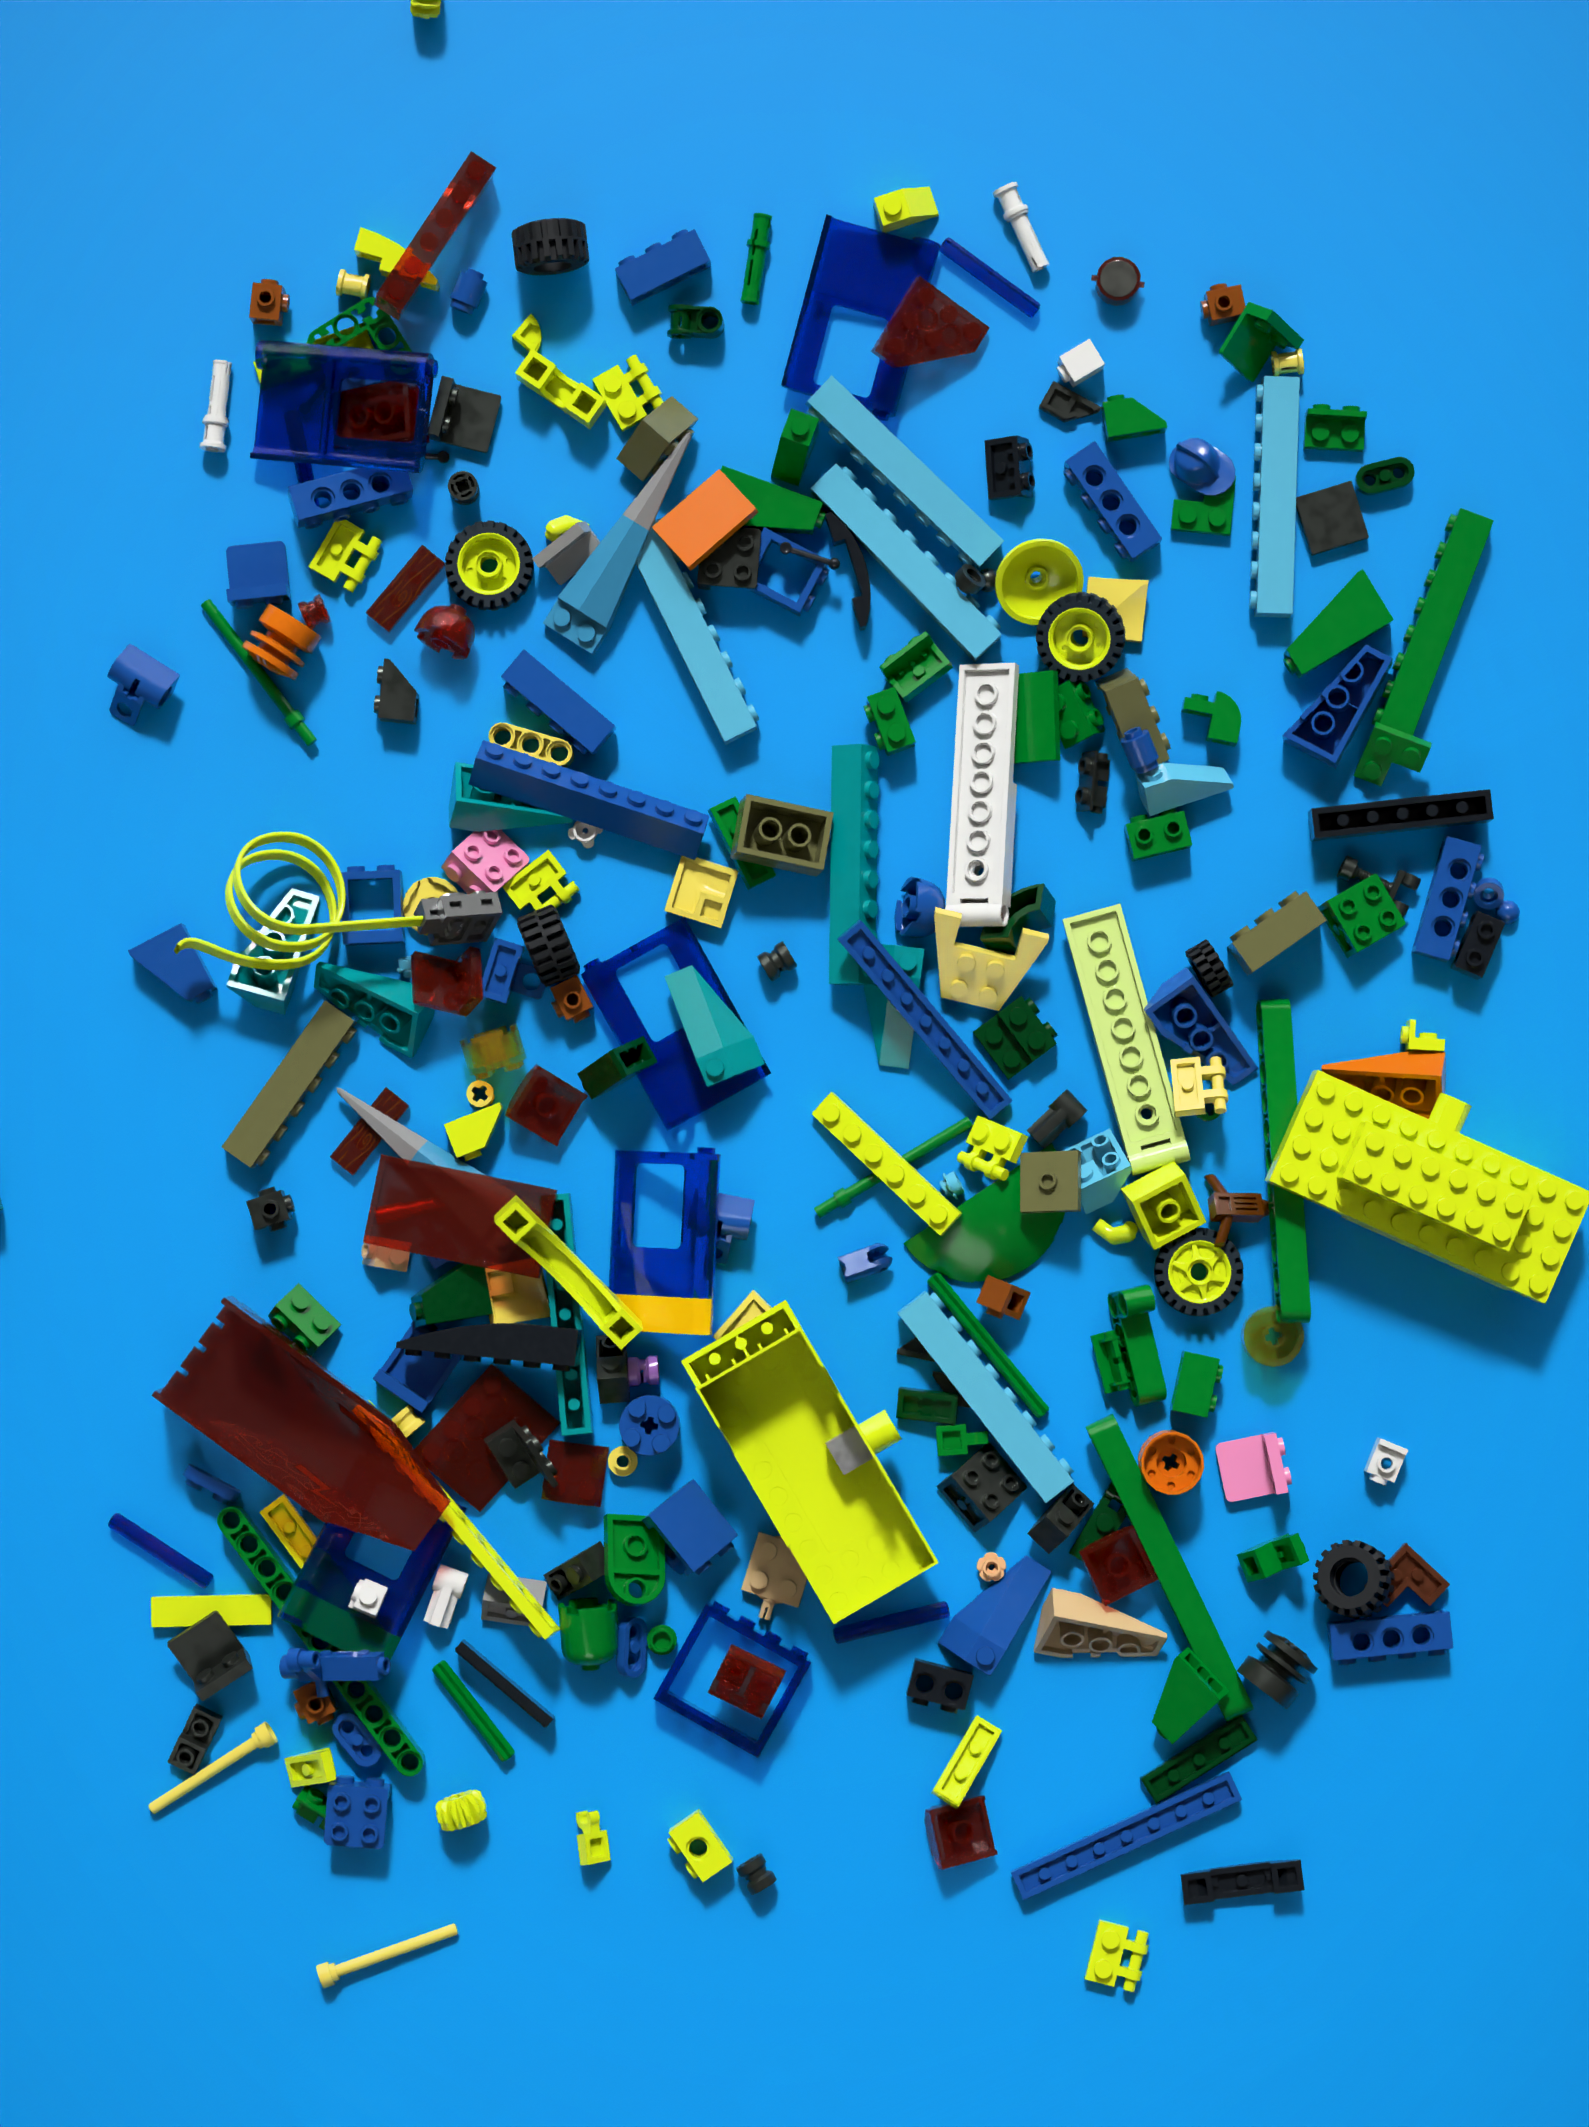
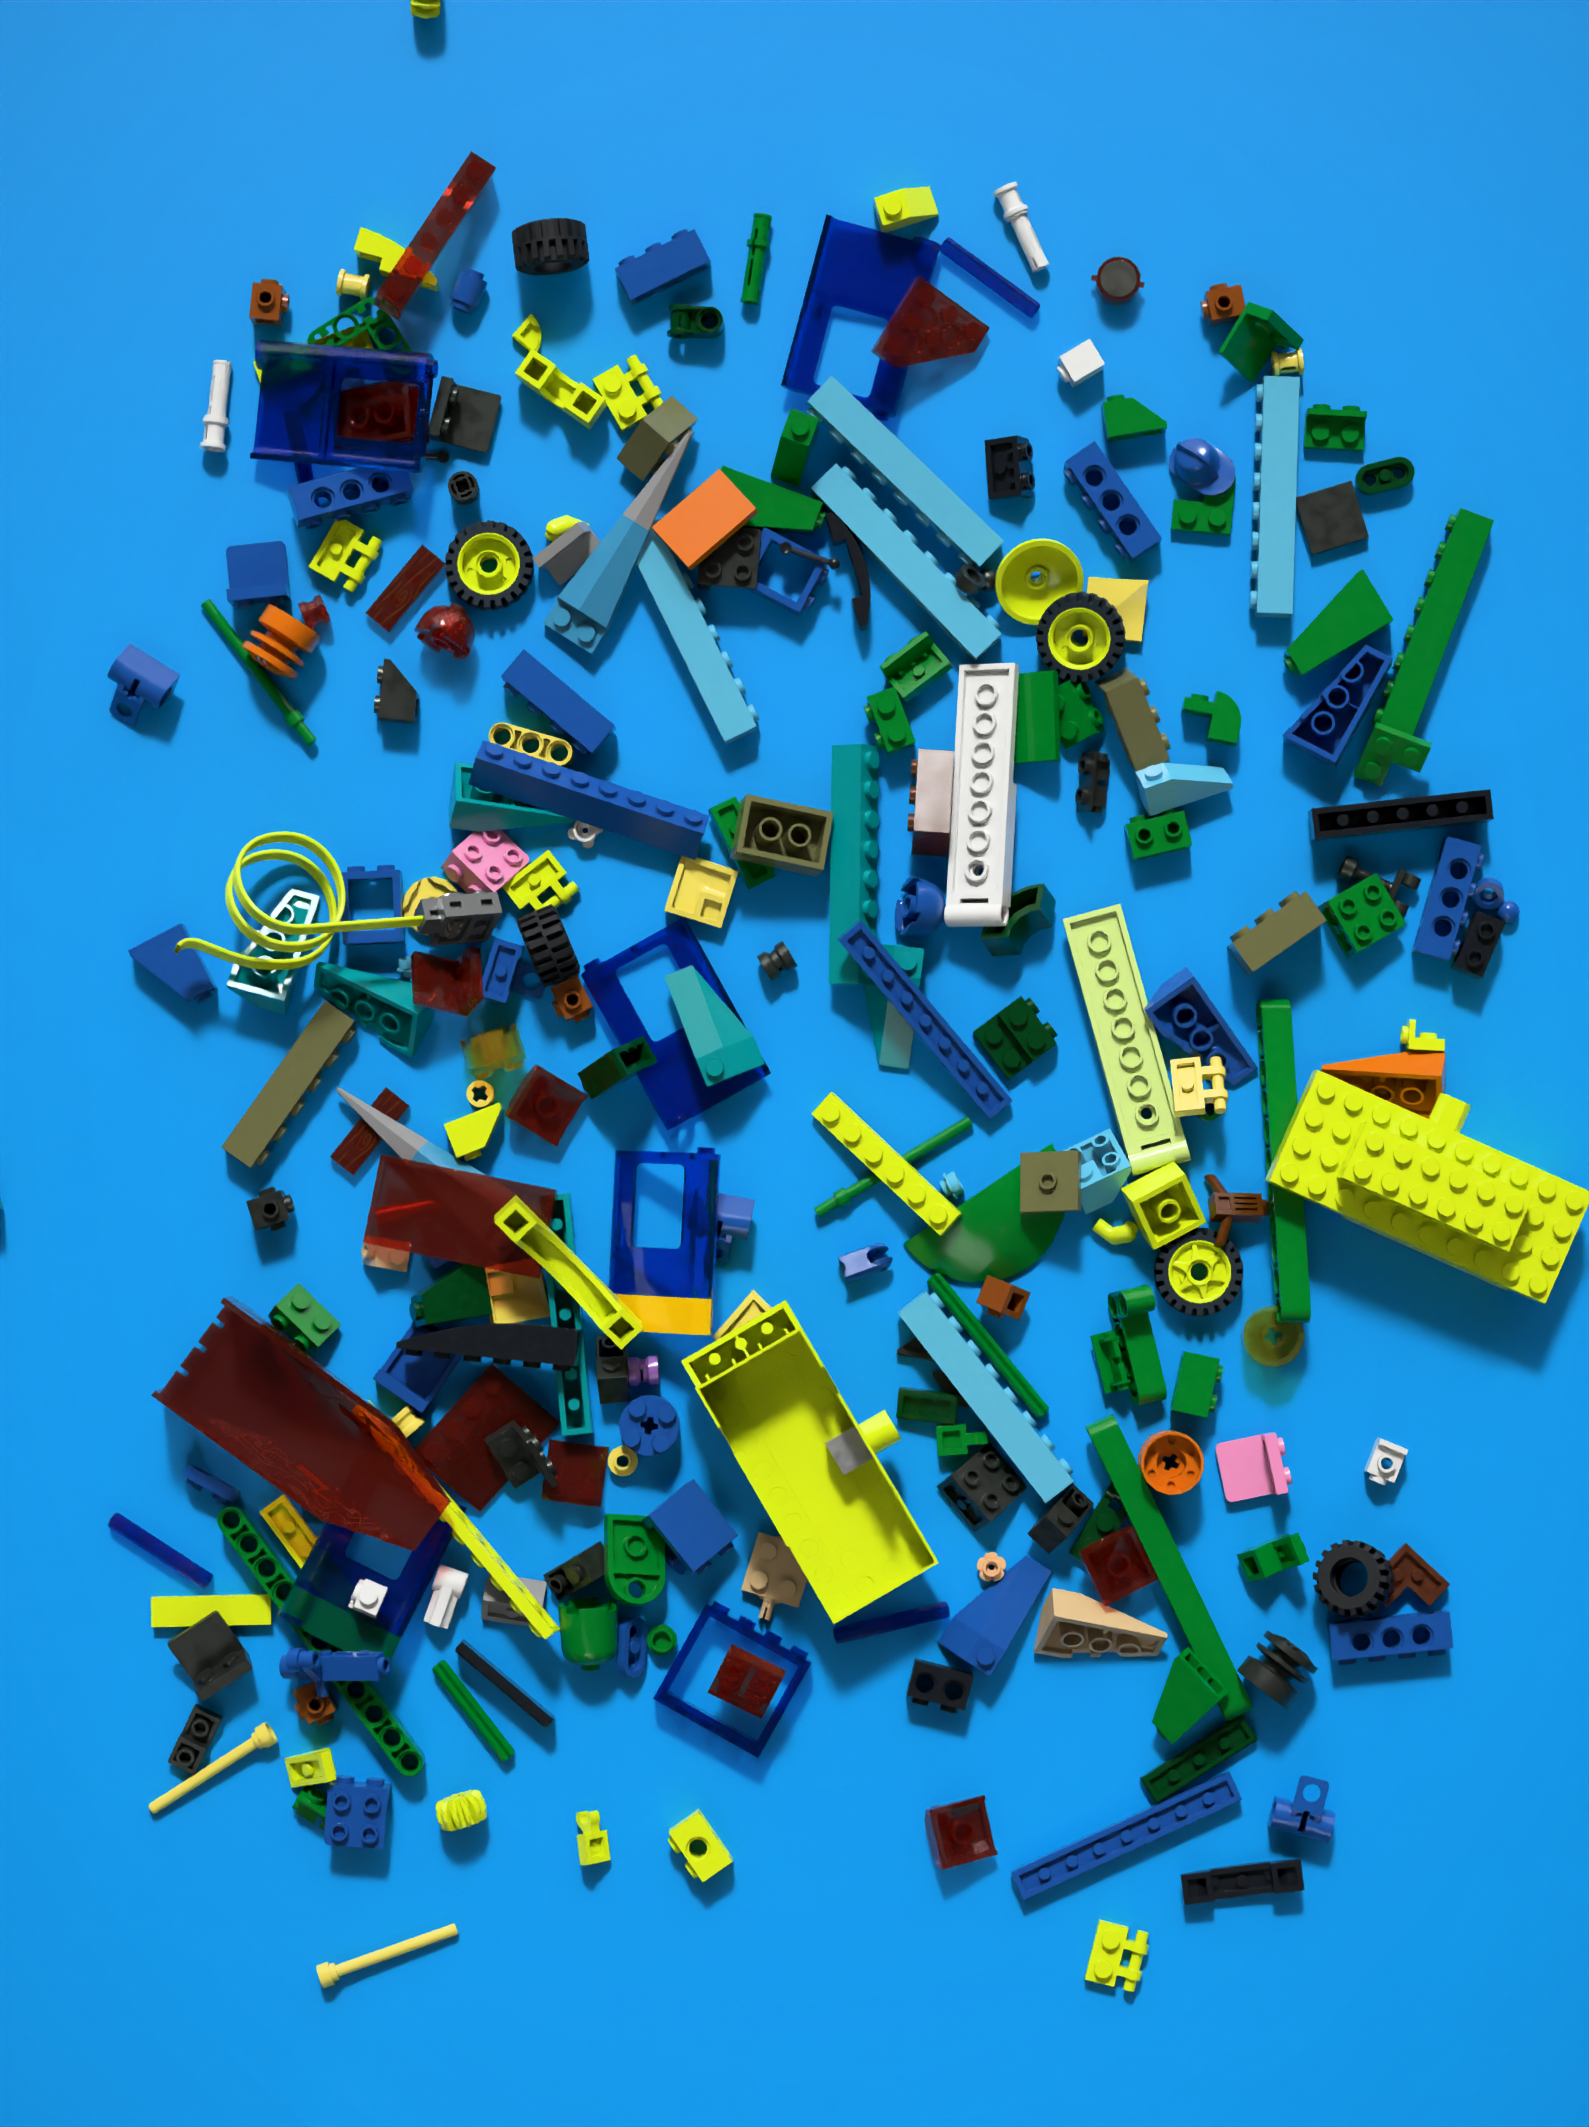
blue plate [332,1712,382,1767] -> none
pearl dark grey wheel [736,1853,777,1895] -> none
neon yellow tile [931,1715,1002,1809] -> none
light yellow wing [934,907,1049,1011] -> none
neon yellow plate [957,1115,1028,1181] -> none
pearl dark grey piece [1026,1089,1088,1149] -> none
pearl dark grey tile [1039,381,1101,423] -> none
blue brick [1120,727,1159,774] -> none
black tyre [1185,939,1233,998] -> none
none -> wedge [907,749,954,857]
none -> blue piece [1267,1775,1336,1843]

